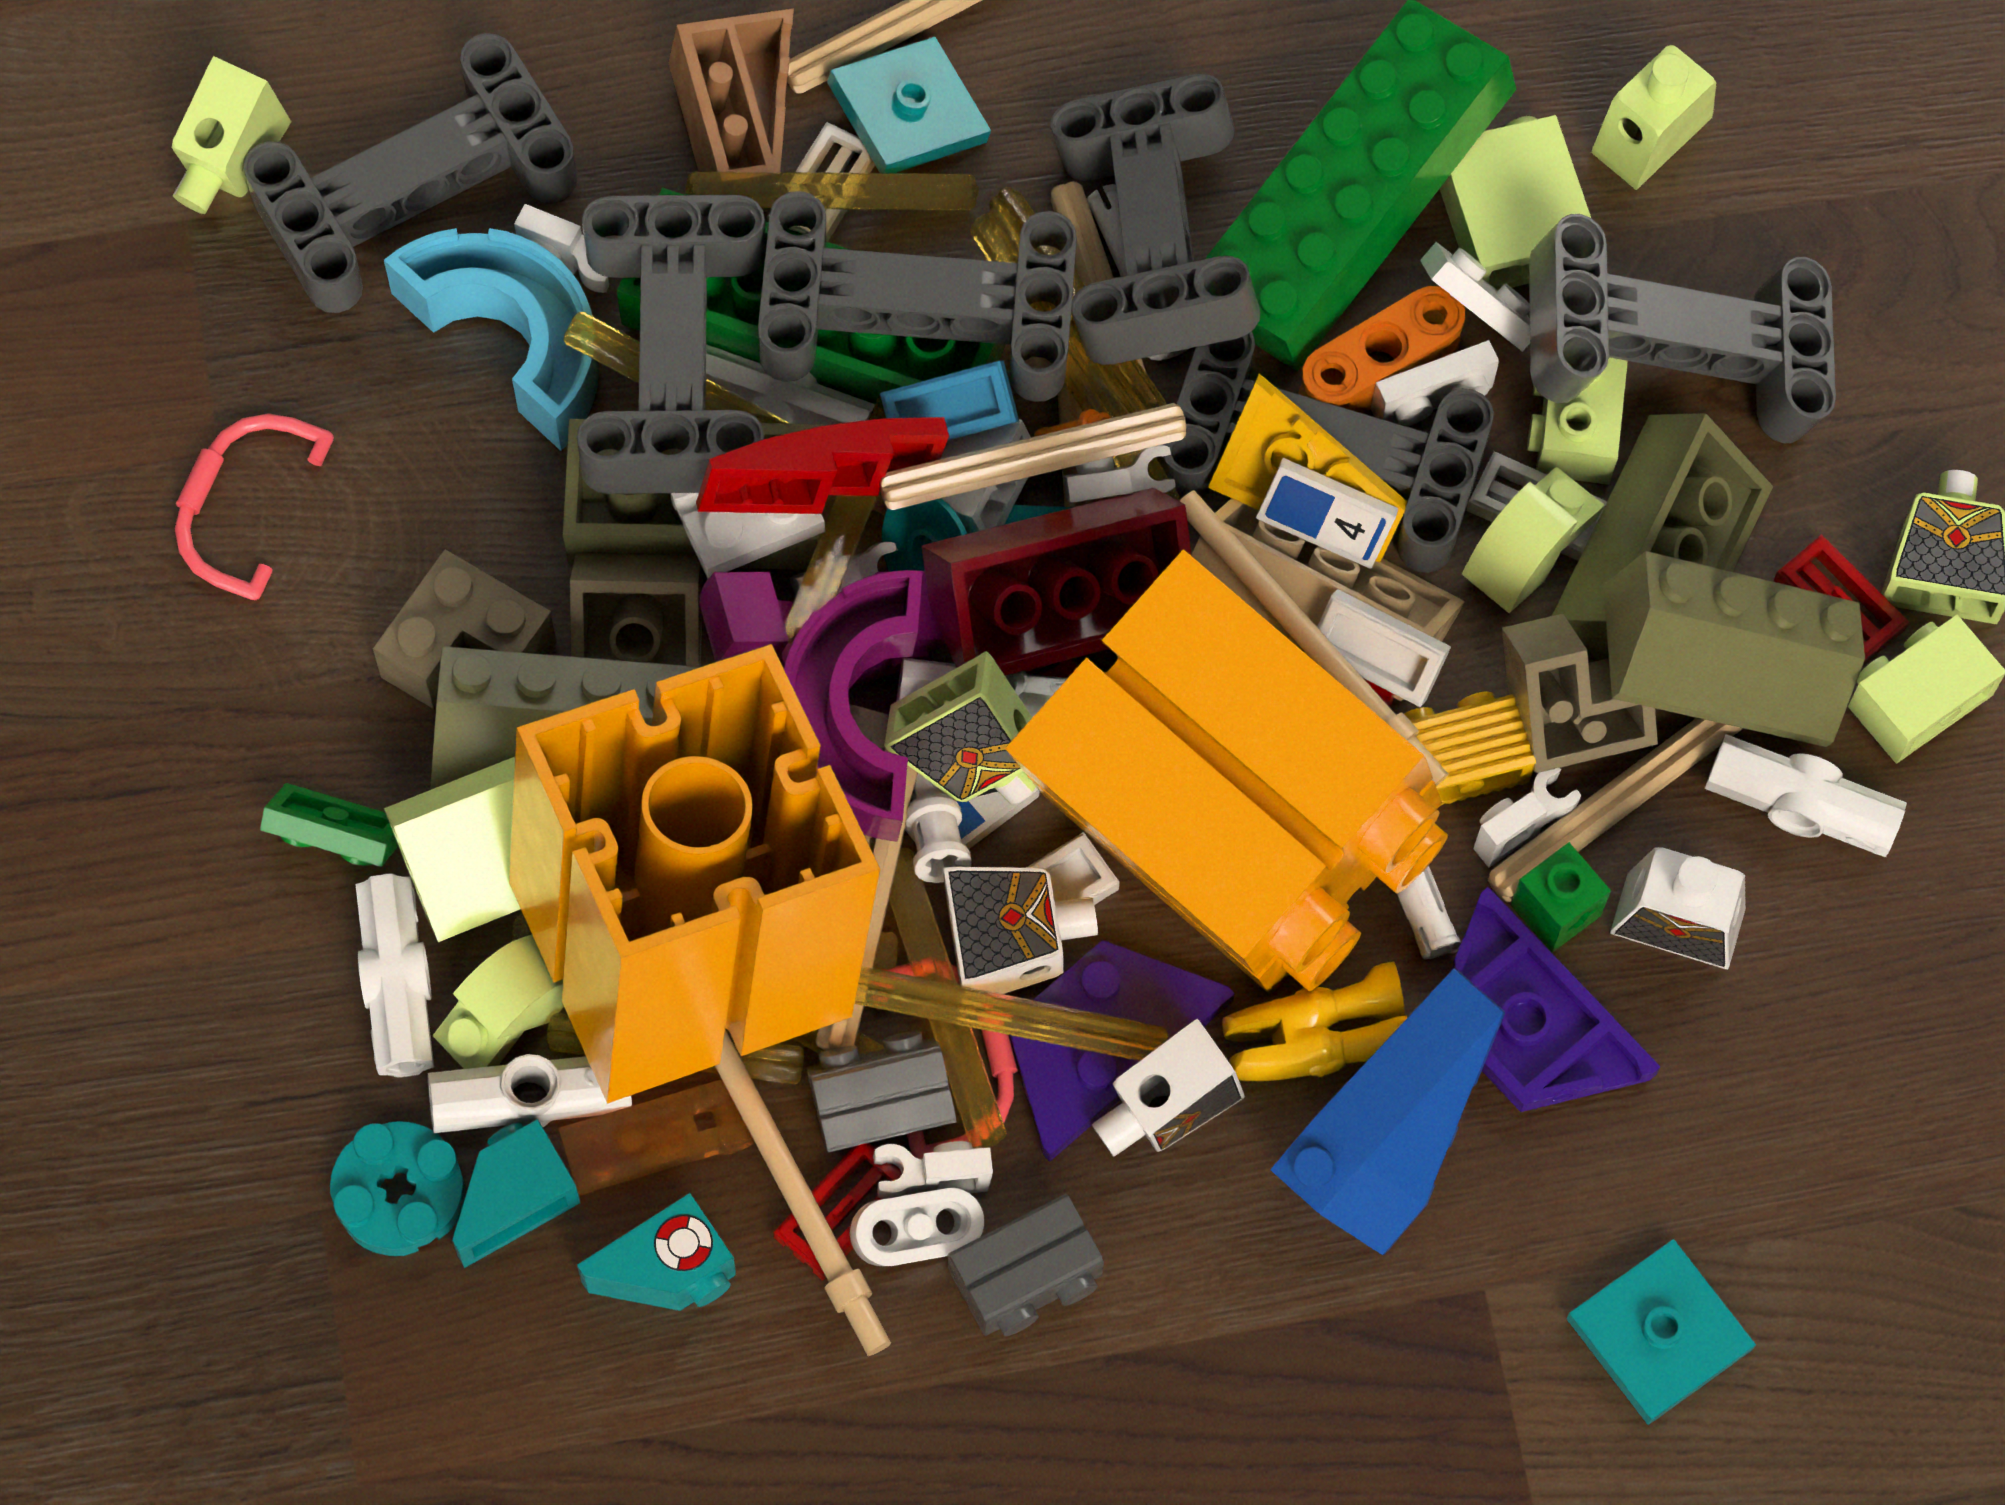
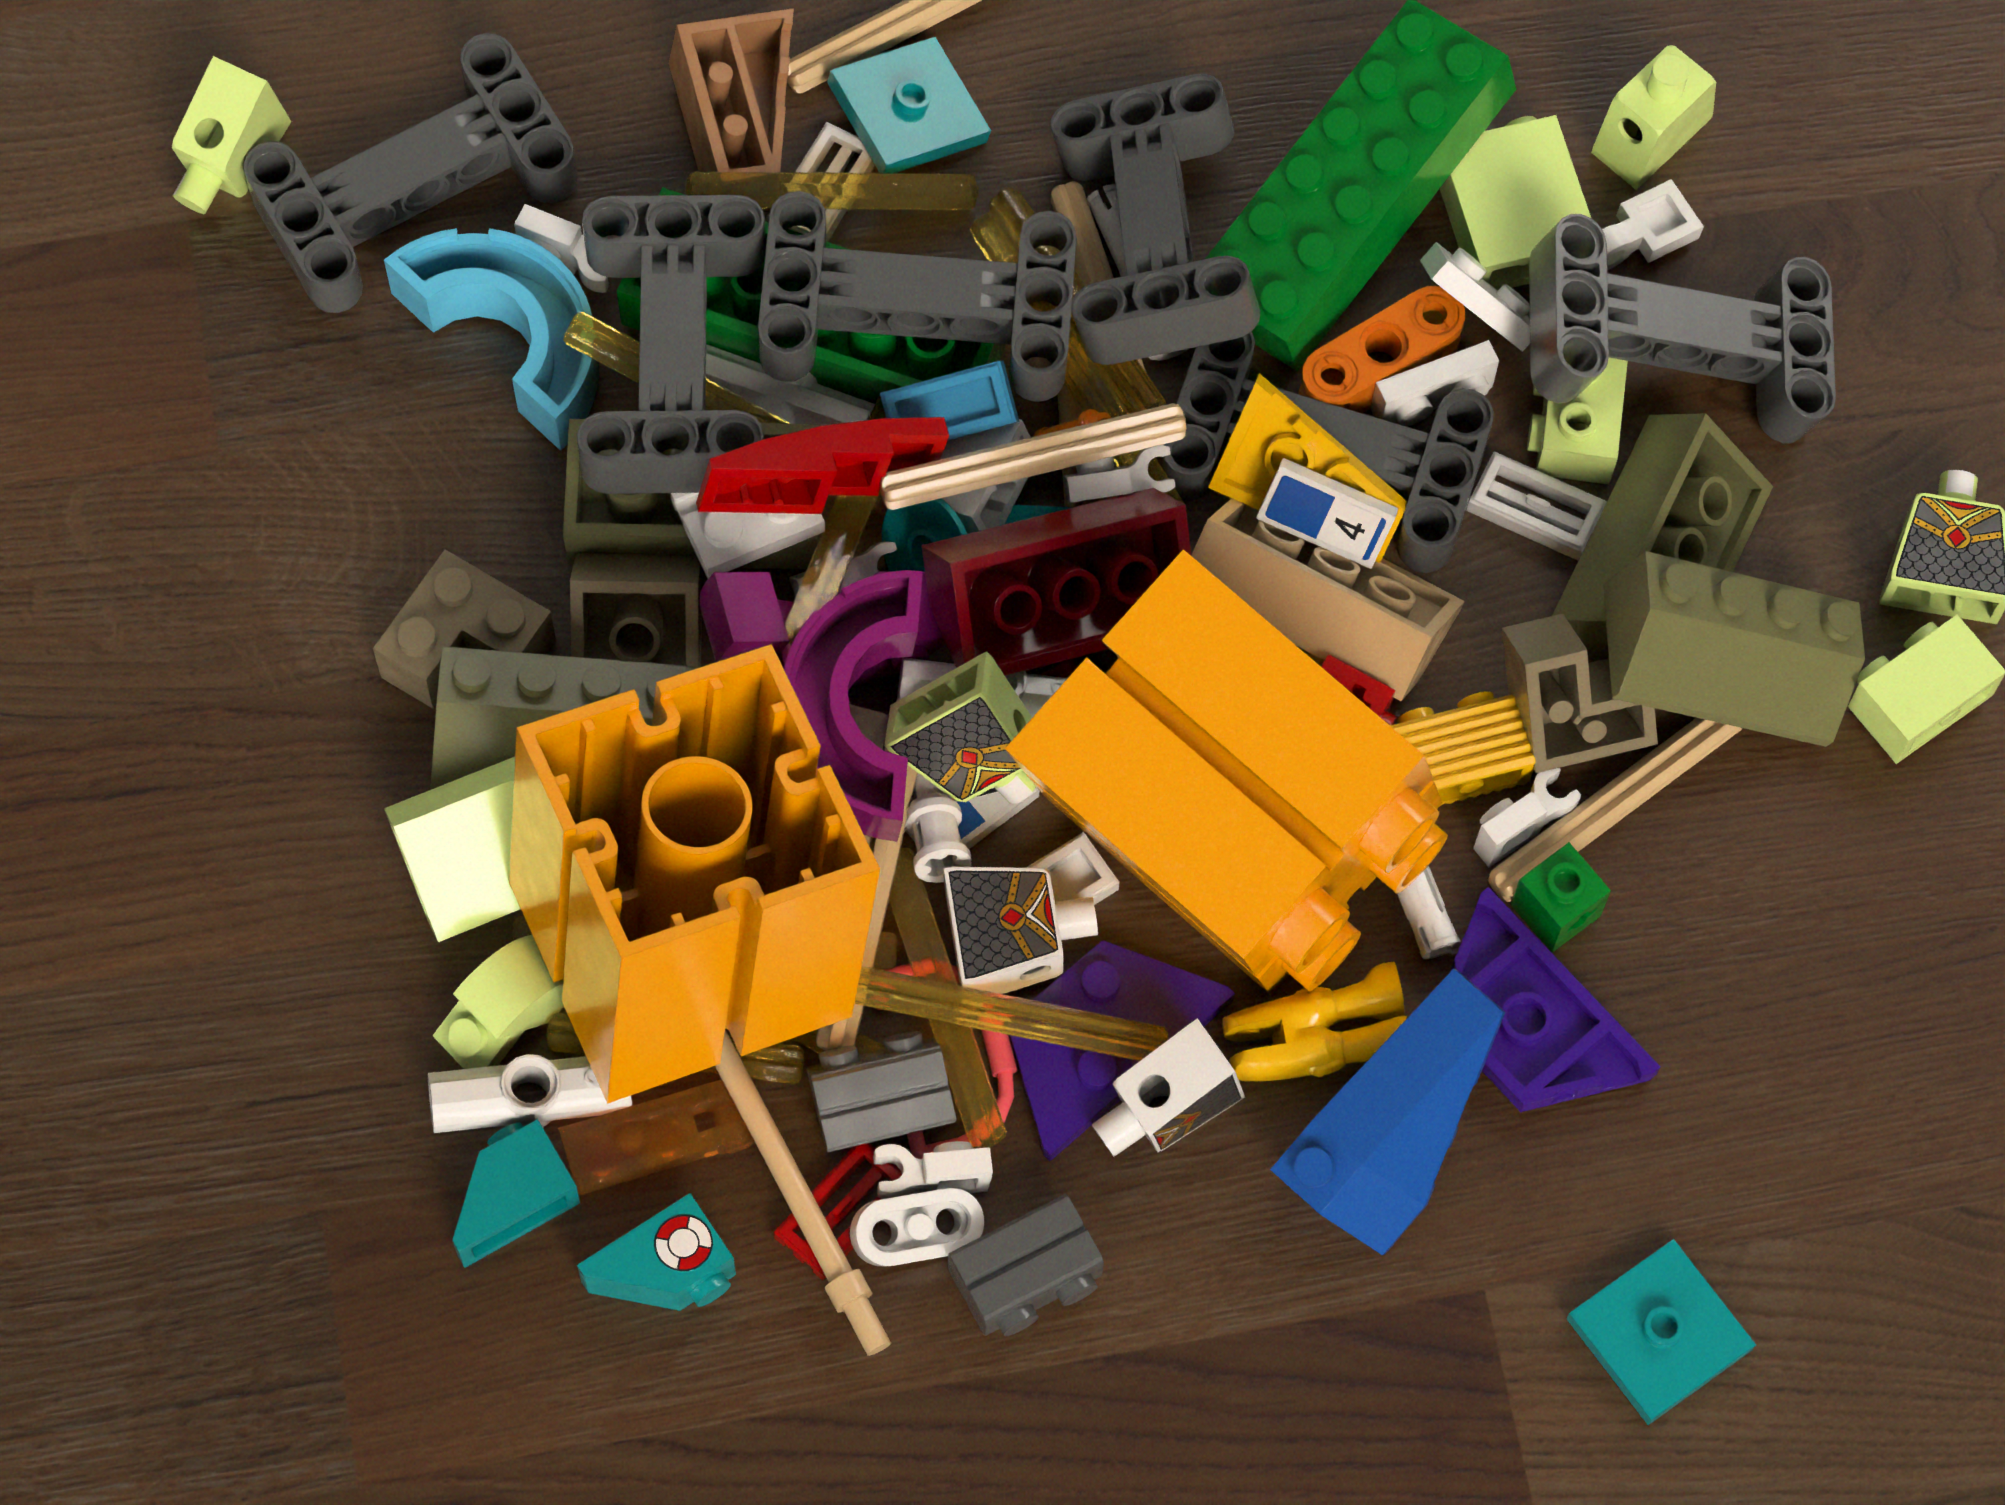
coral piece [175,413,334,600] -> none
green plate [260,783,398,867] -> none
teal plate [330,1121,465,1256] -> none
white piece [355,873,434,1078] -> none
tan bar [1180,490,1449,787] -> none
white tile [1317,589,1451,707] -> none
yellowish green brick [1462,467,1605,613] -> none
white torso [1610,848,1746,970] -> none
white piece [1704,734,1907,857] -> none
red tile [1773,534,1909,667] -> none
none -> white plate [1602,179,1704,270]

